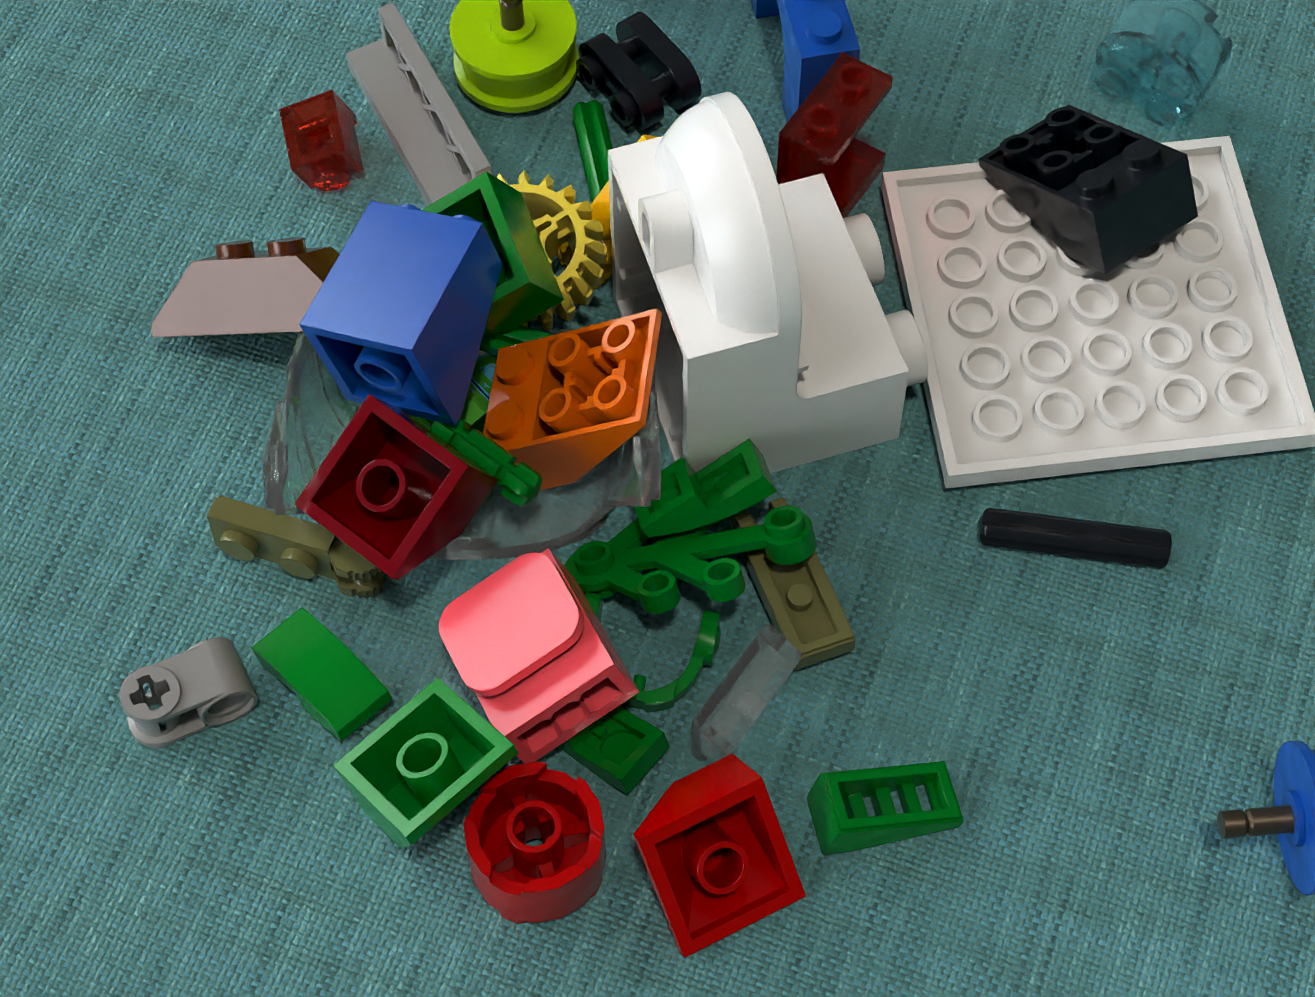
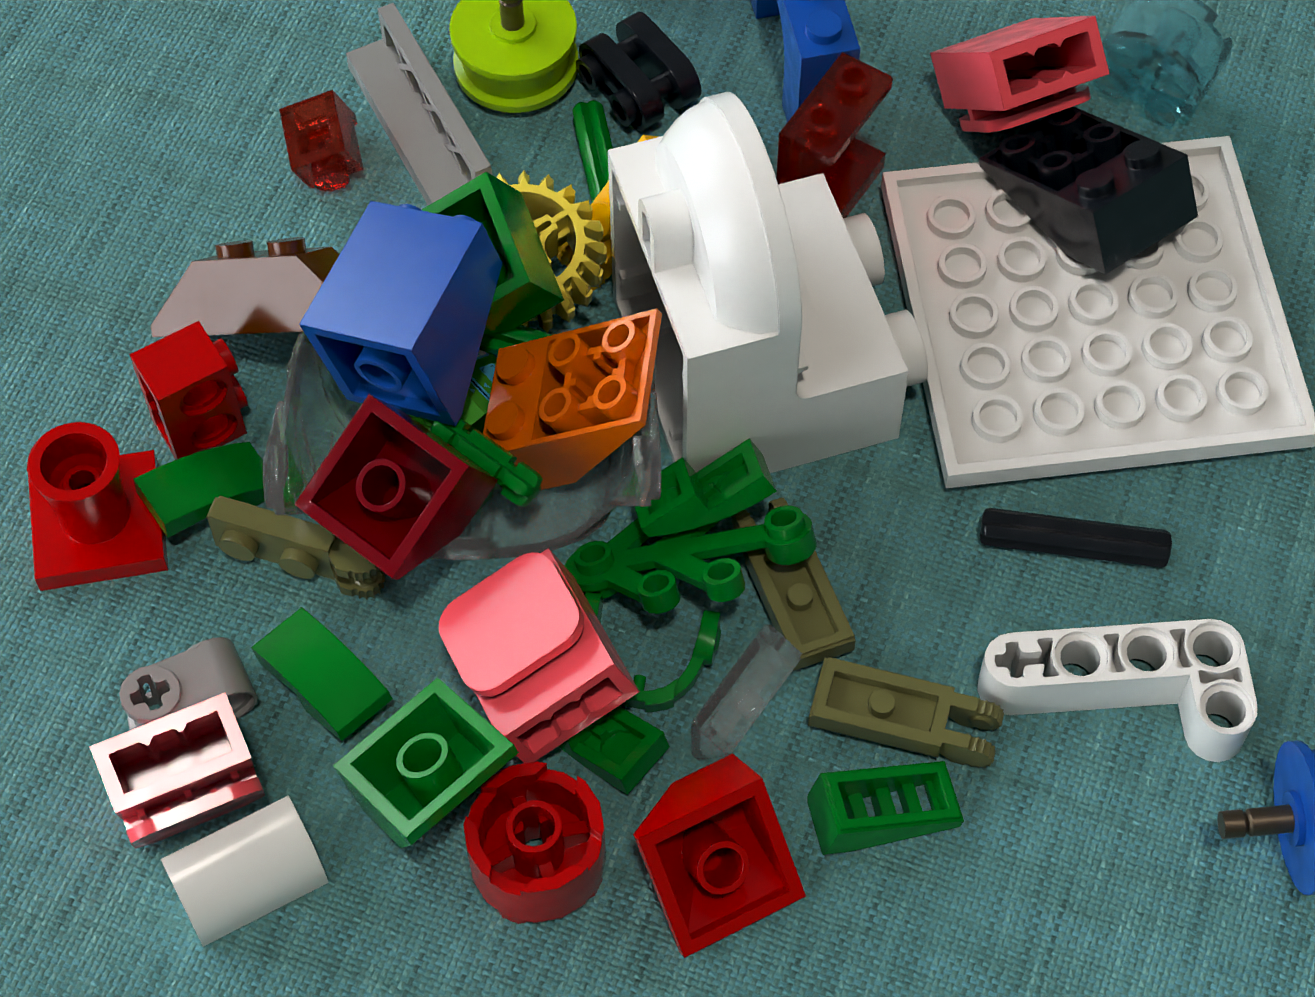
none -> red plant [27,422,169,591]
none -> coral brick [89,692,265,848]
none -> red brick [129,321,248,460]
none -> green slope [133,442,282,538]
none -> white brick [160,795,329,947]
none -> olive hinge [808,657,1004,768]
none -> coral brick [930,16,1110,133]
none -> white beam [977,619,1257,762]

